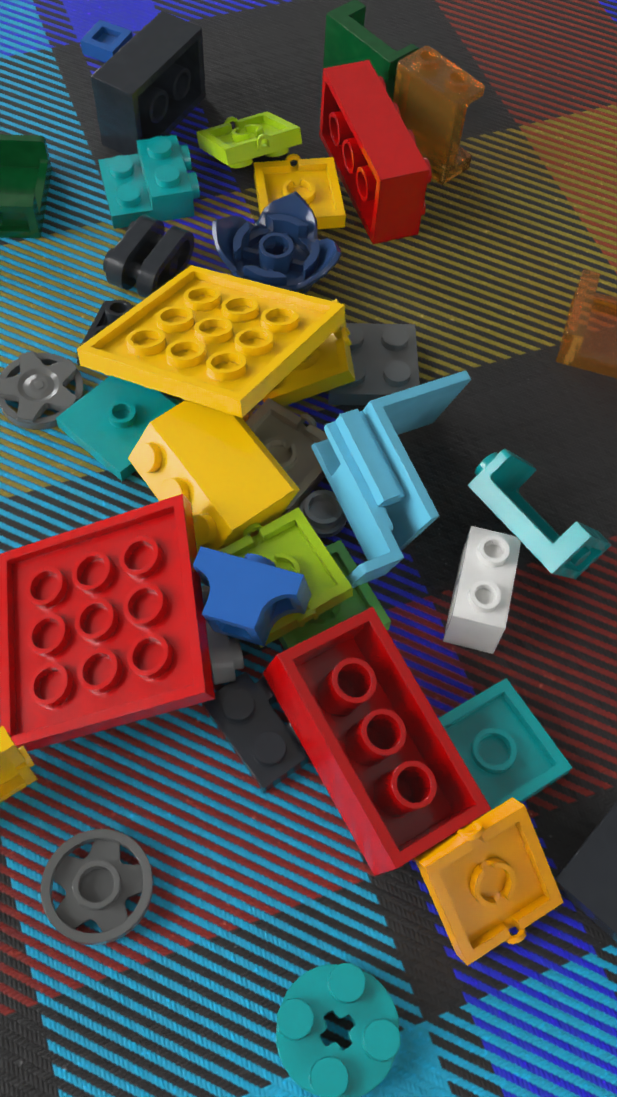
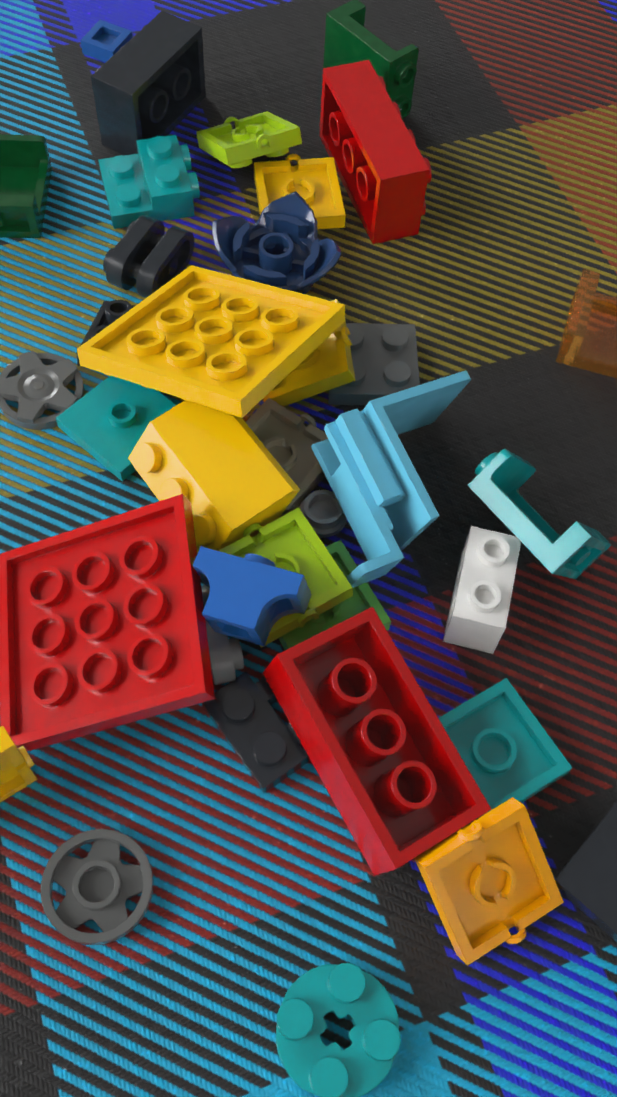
clear orange panel [393,46,485,185] -> none

